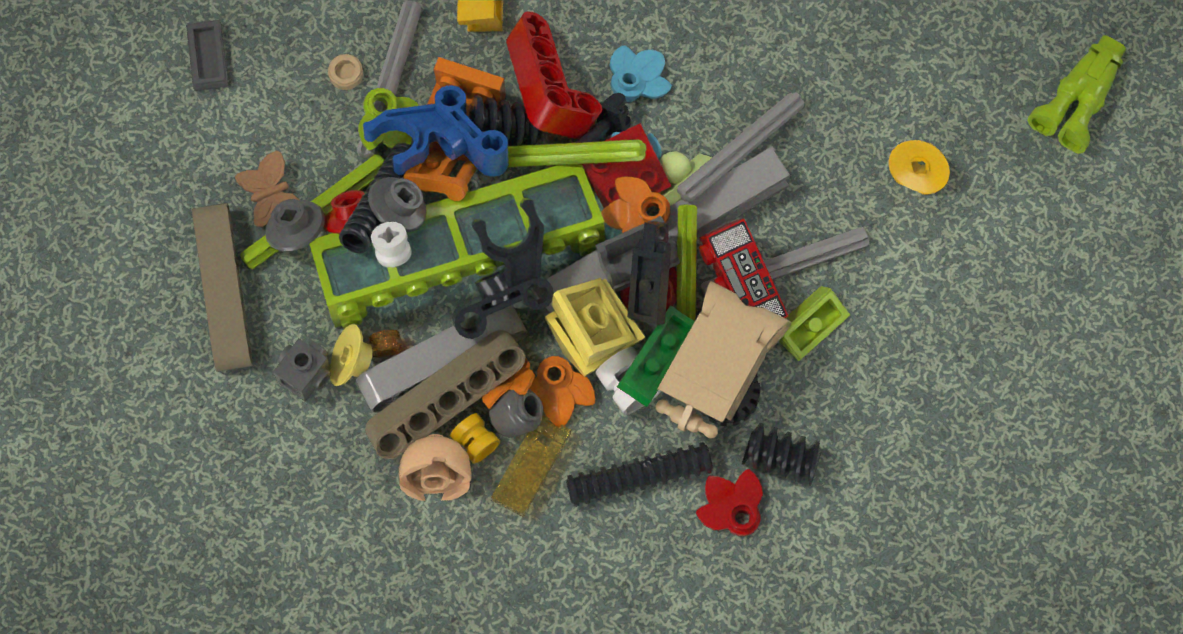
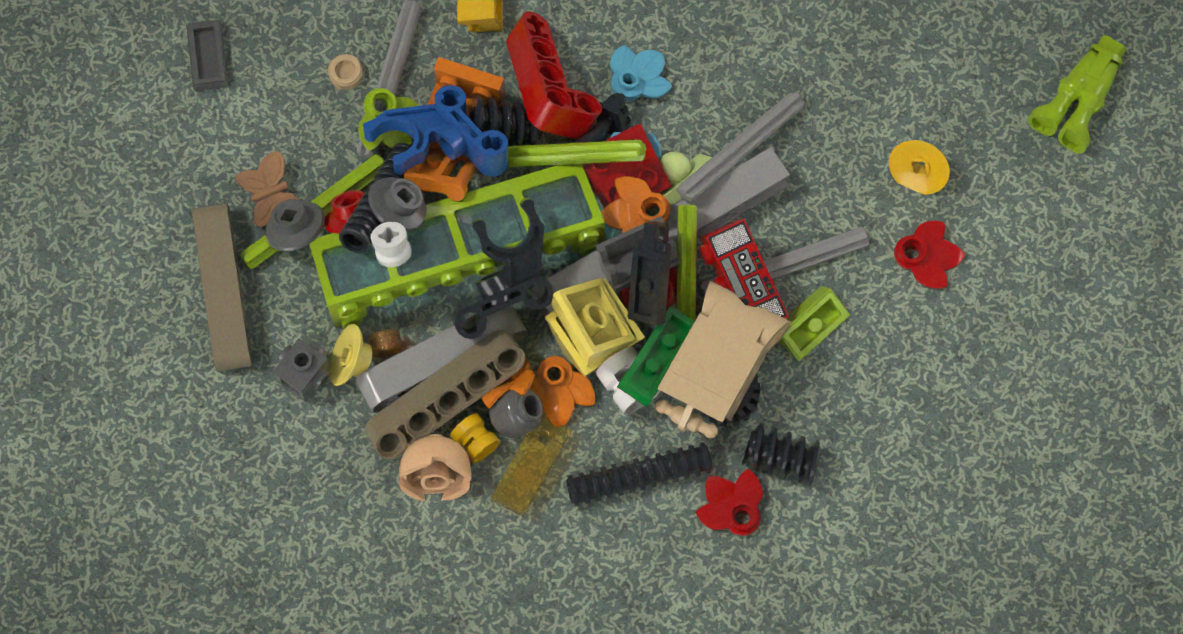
none -> red plate [894,221,965,289]

